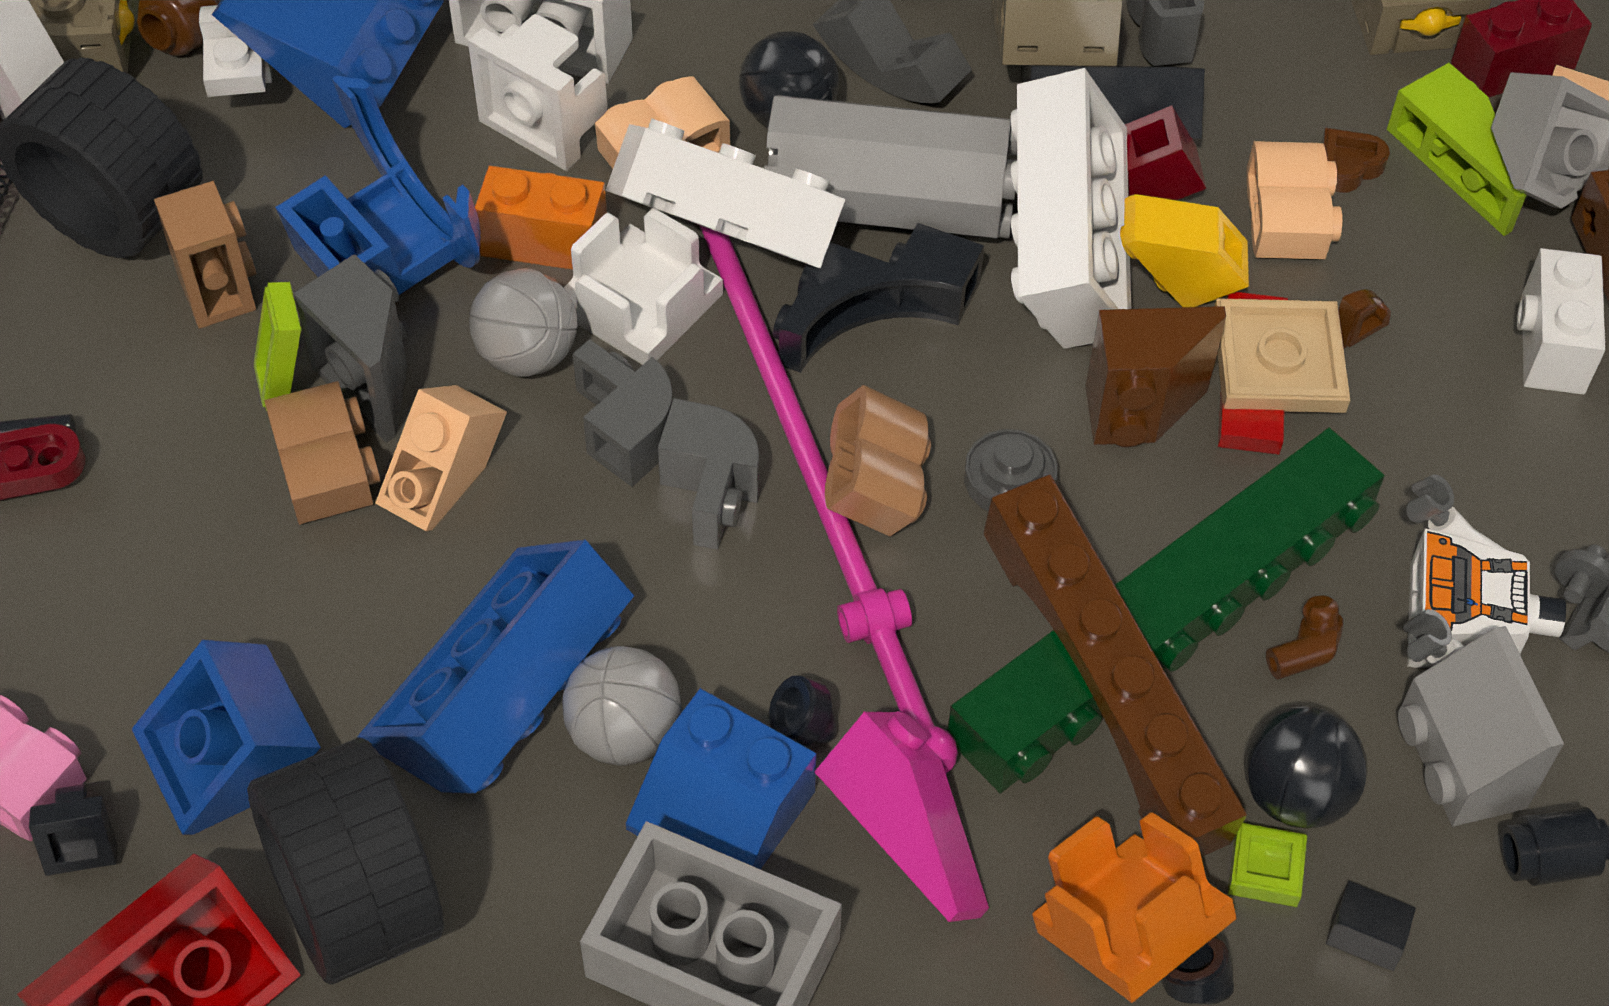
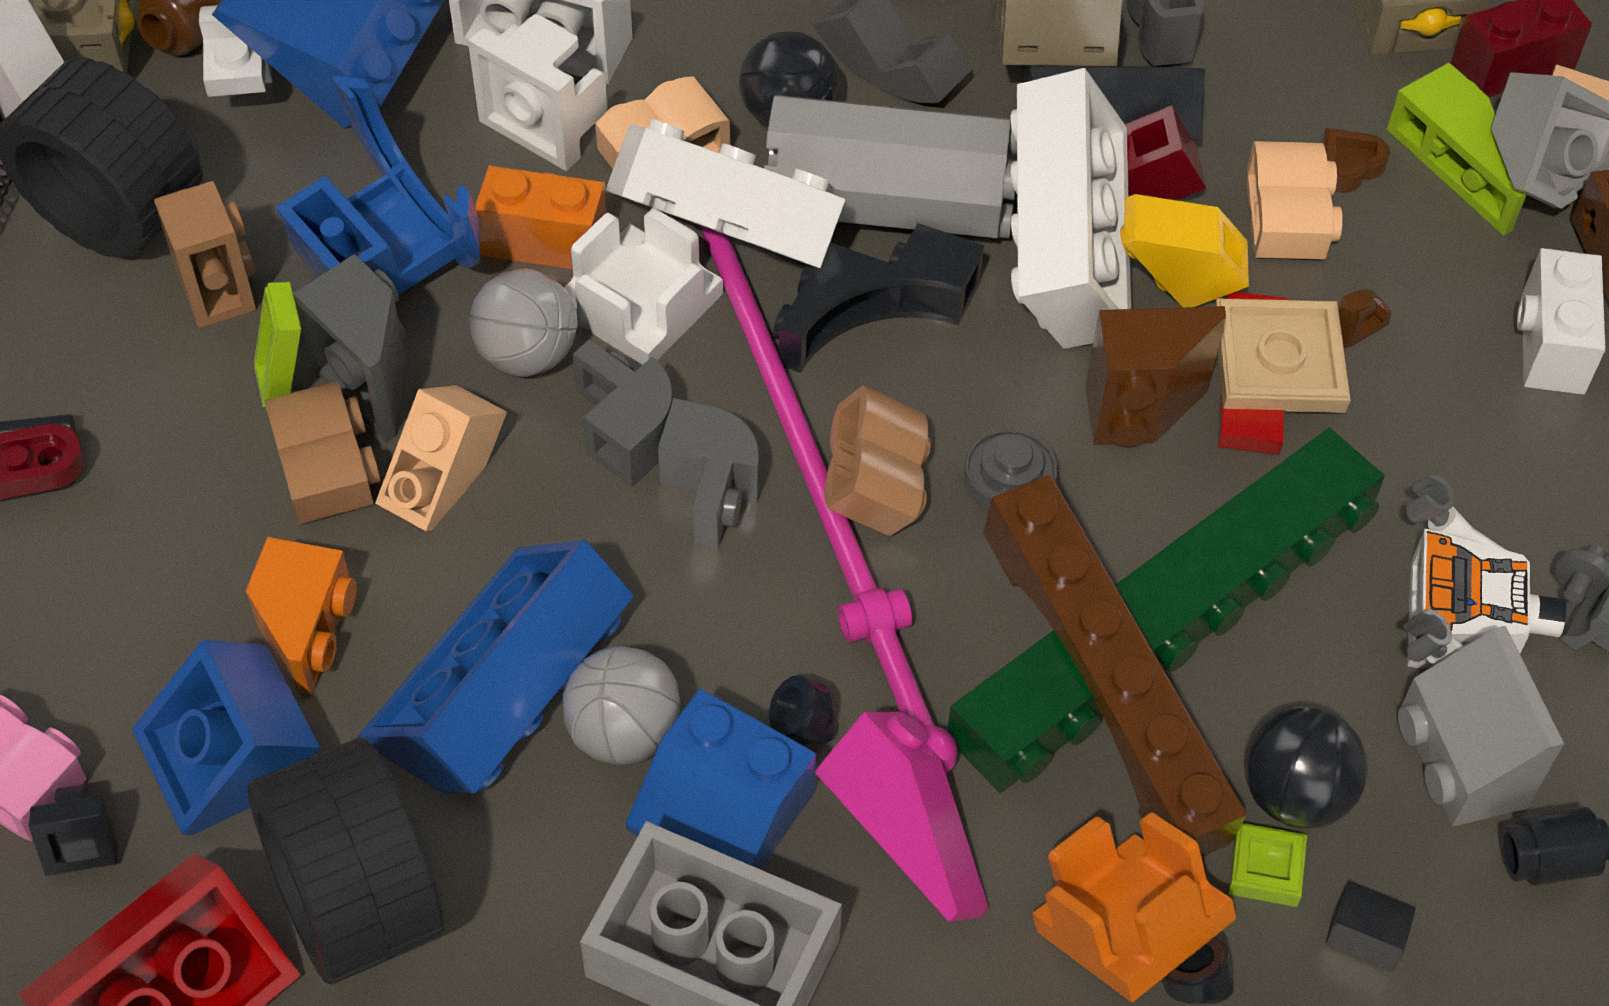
reddish brown arm [1266,595,1344,680] -> none
none -> orange slope [246,537,357,695]

